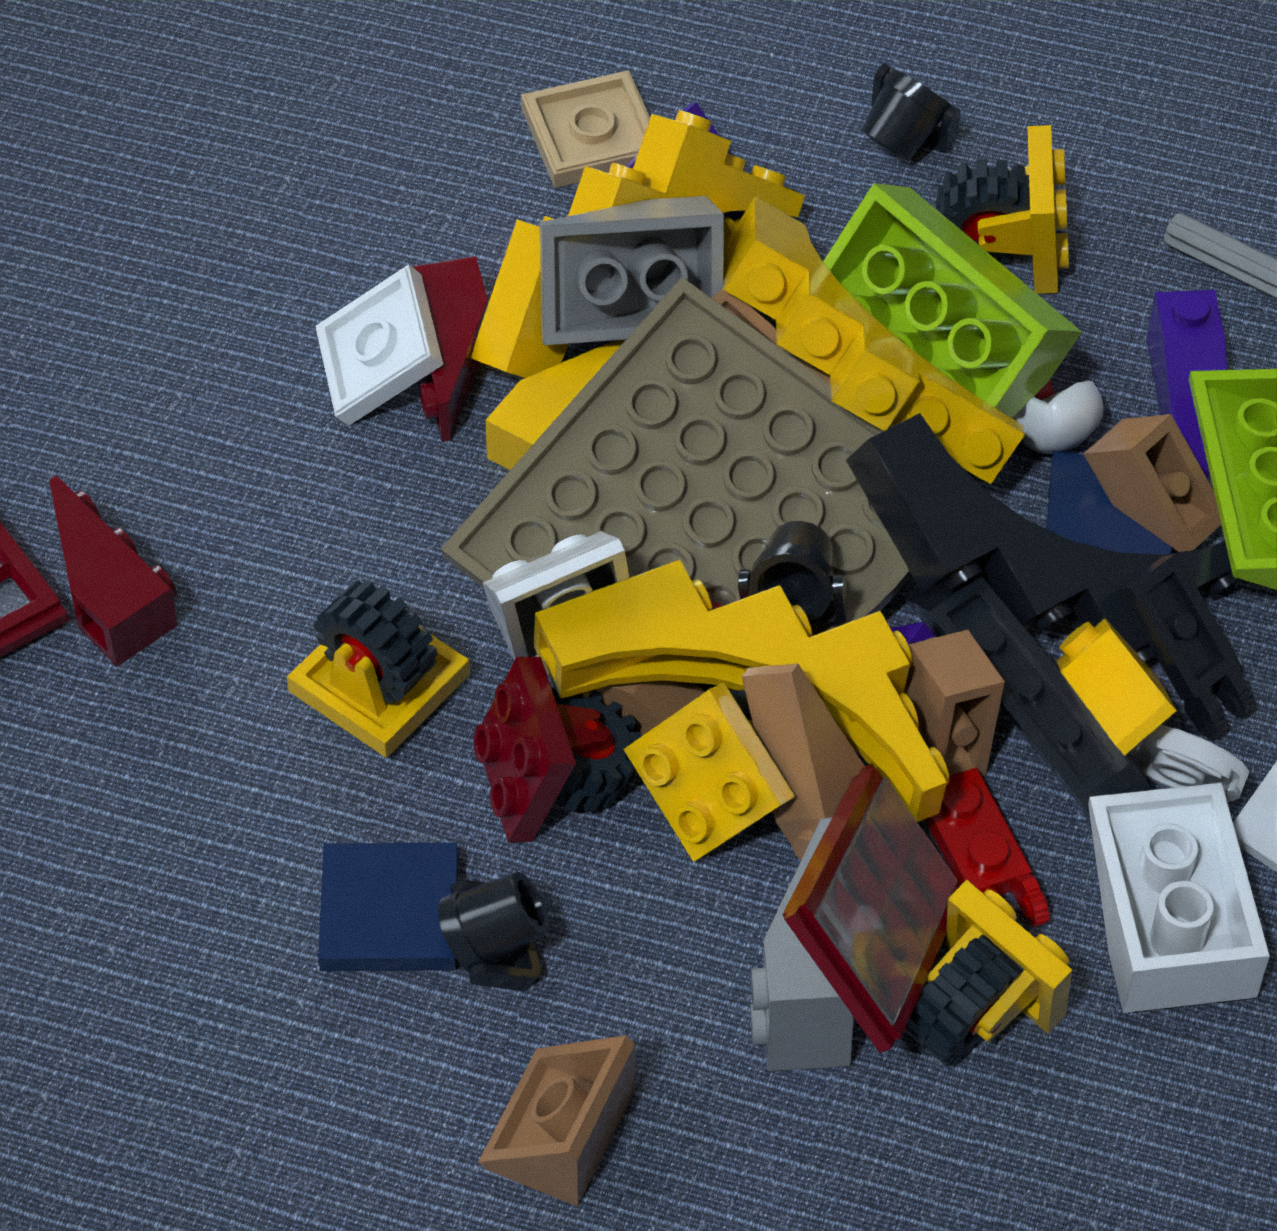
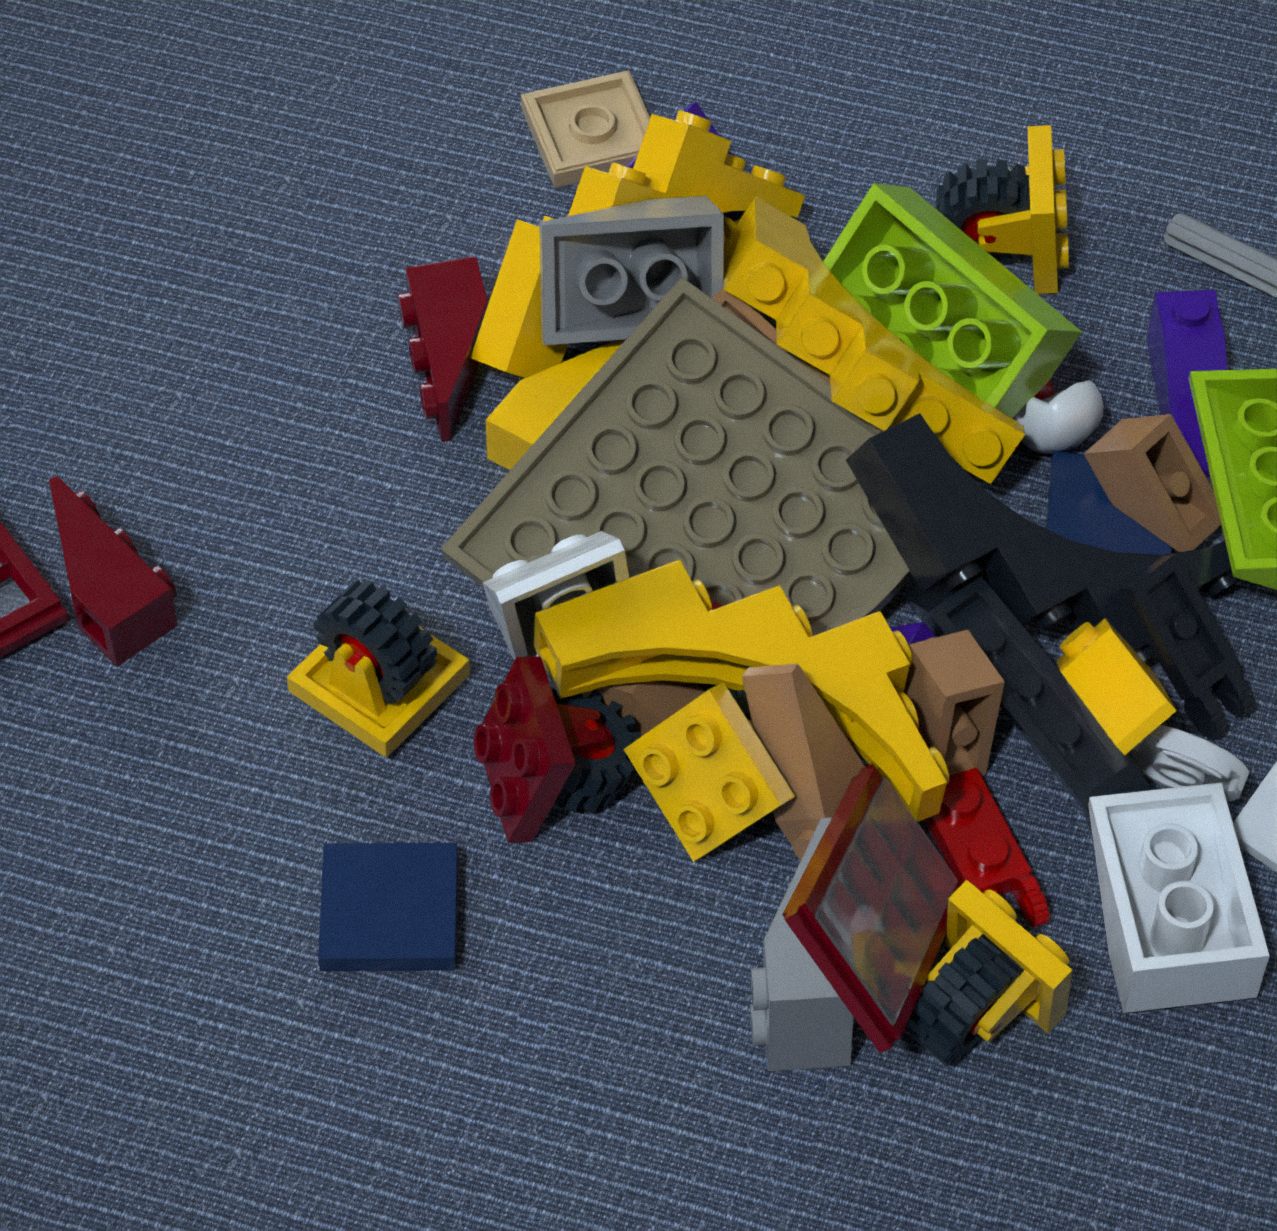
white tile [315,265,443,426] -> none
black piece [438,872,550,991] -> none
medium nougat slope [478,1035,635,1207] -> none
black piece [738,521,849,626] -> none
black piece [861,63,961,161] -> none

